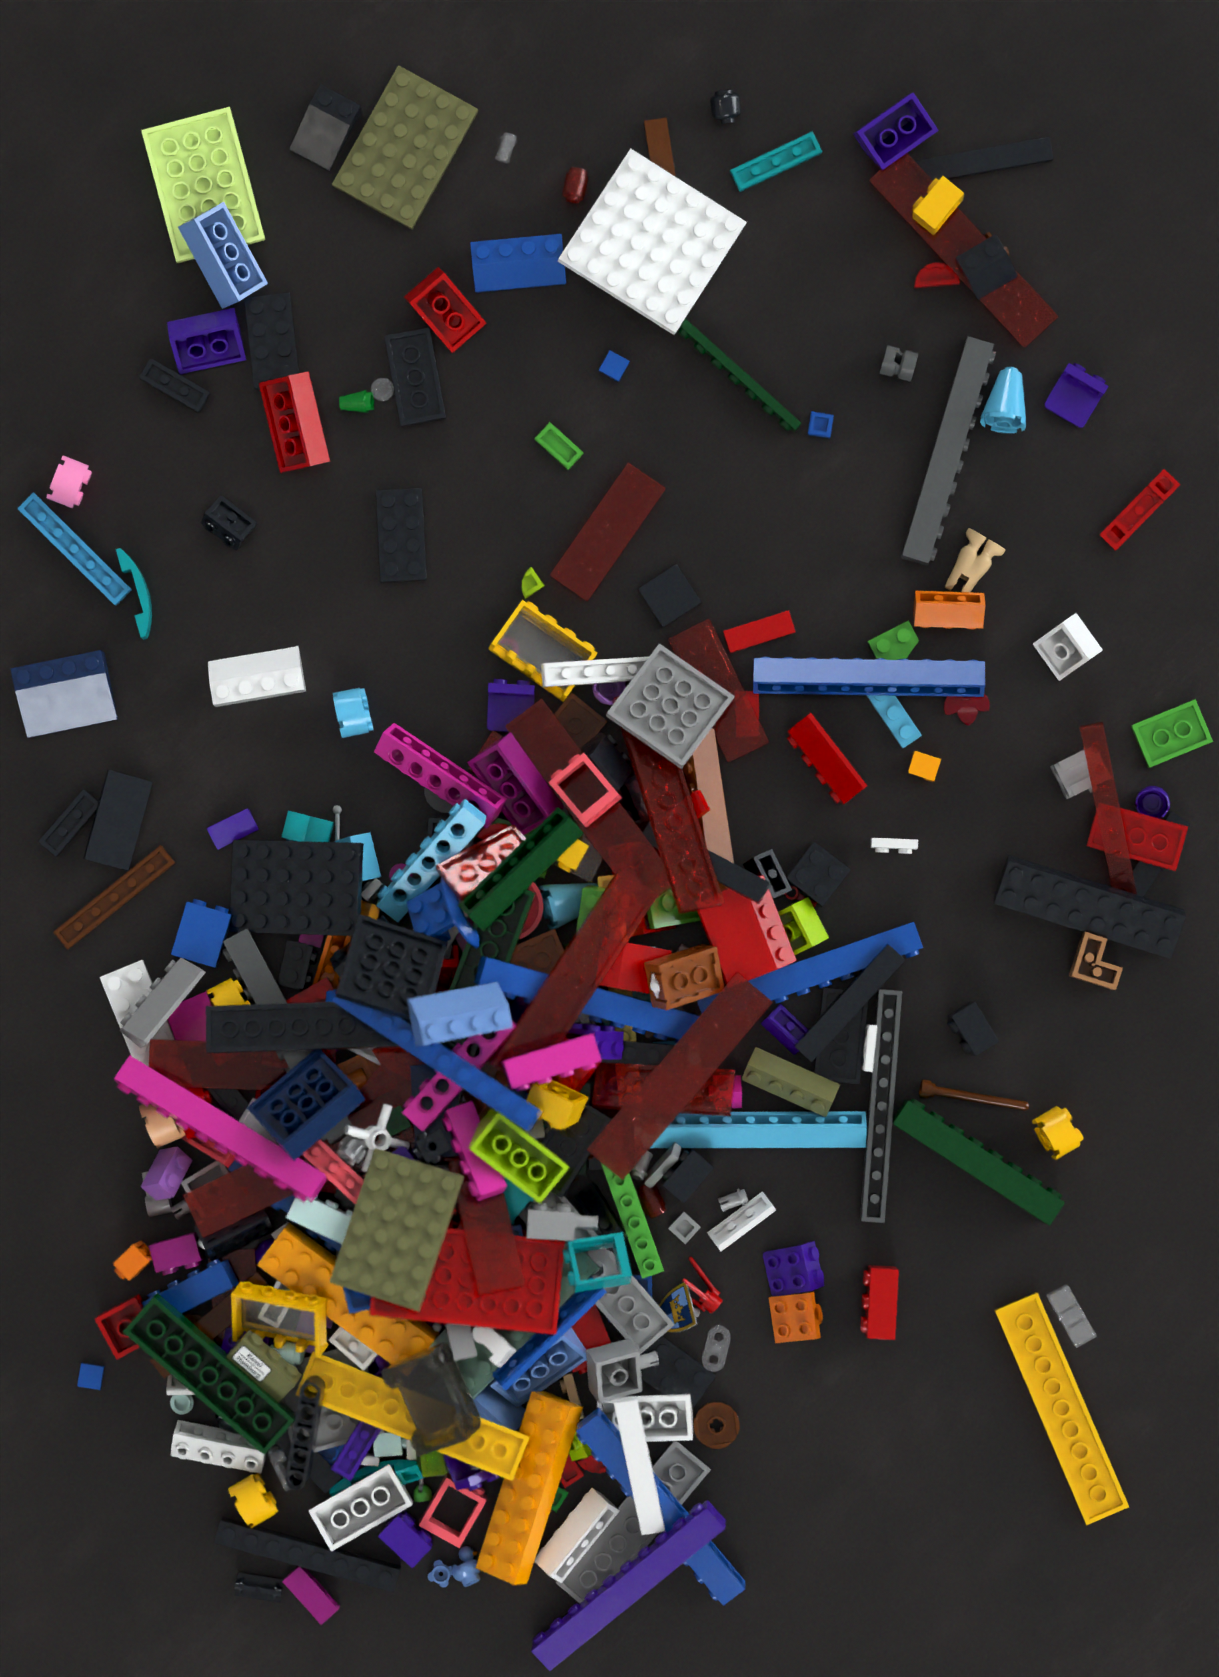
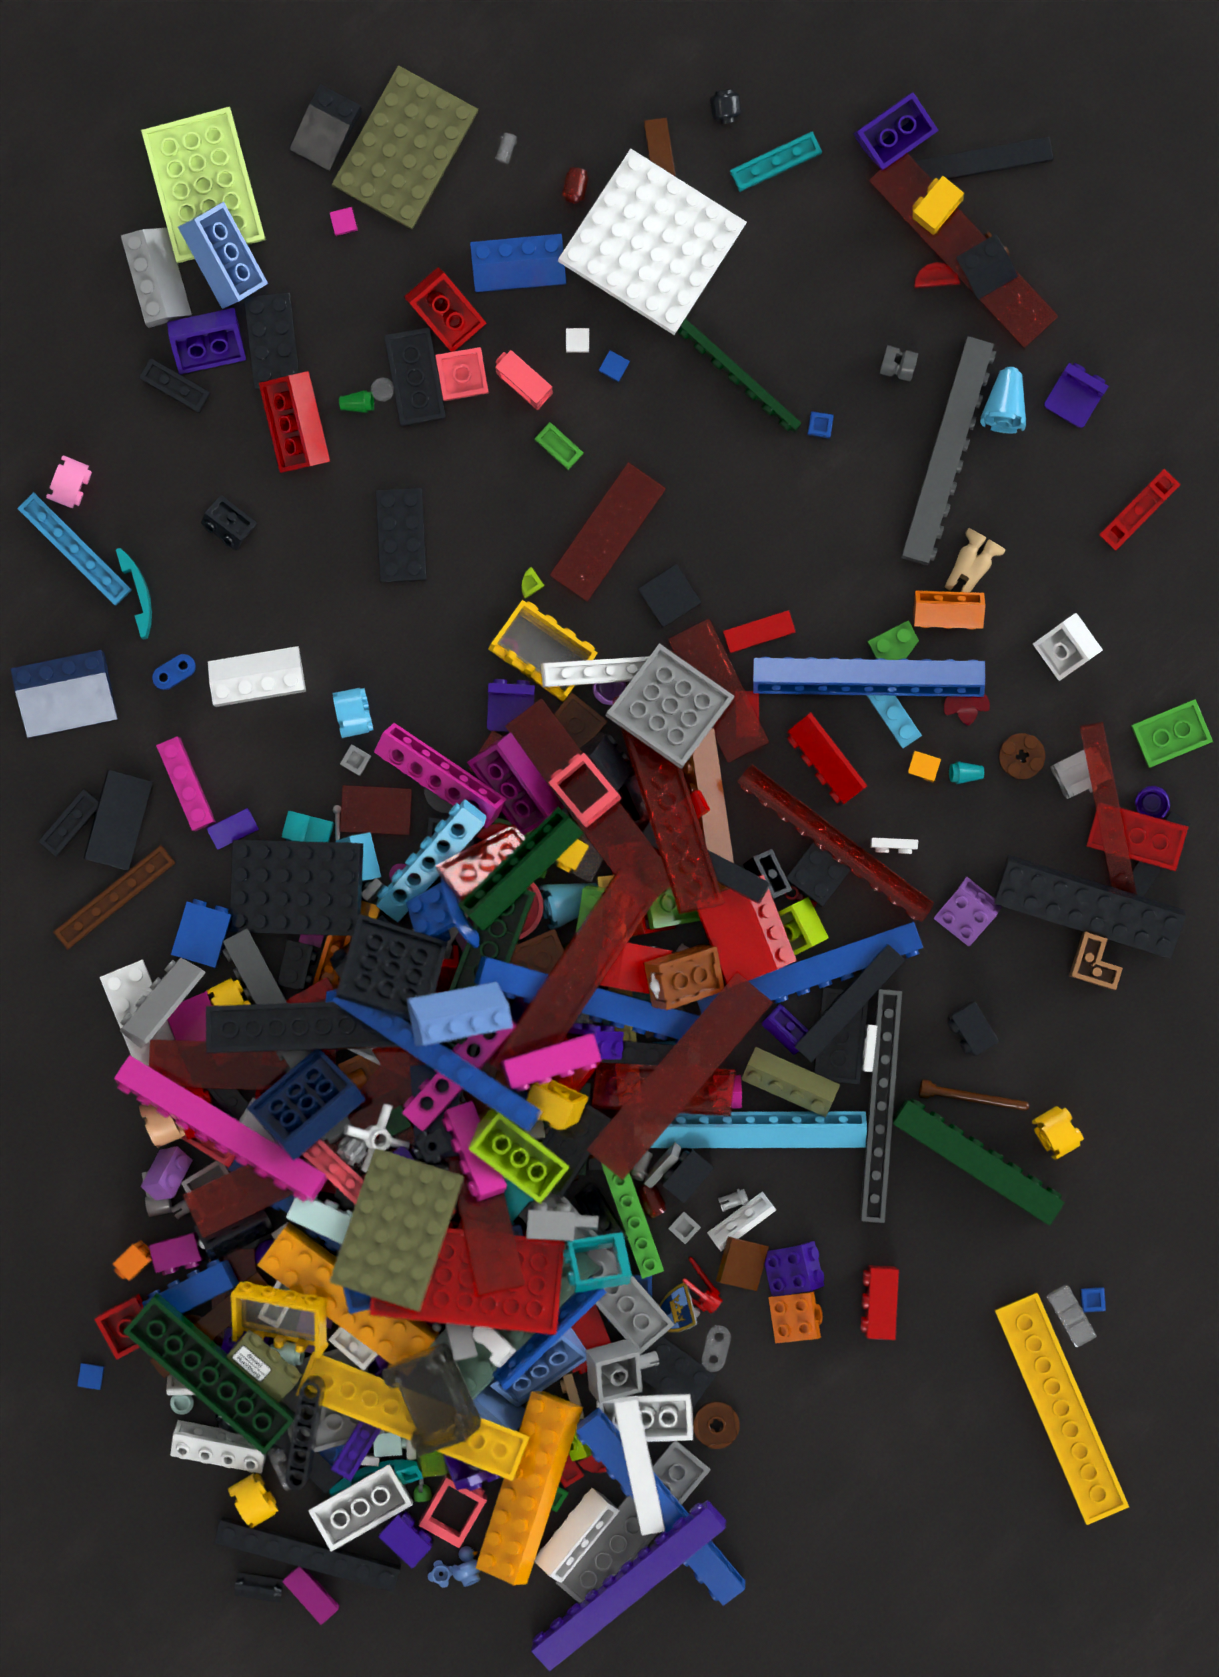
none -> light grey slope [121,228,192,328]
none -> blue plate [152,654,196,690]
none -> dark pink brick [156,736,216,831]
none -> dark pink tile [330,207,358,236]
none -> light grey plate [340,744,372,776]
none -> clear red plate [340,785,412,835]
none -> coral plate [436,347,489,401]
none -> coral window [496,350,553,410]
none -> white tile [566,328,589,352]
none -> reddish brown tile [716,1236,769,1291]
none -> clear red plate [737,764,934,922]
none -> medium lavender bracket [934,877,1002,946]
none -> teal cone [949,761,984,784]
none -> reddish brown plate [999,733,1045,780]
none -> blue tile [1080,1287,1106,1312]

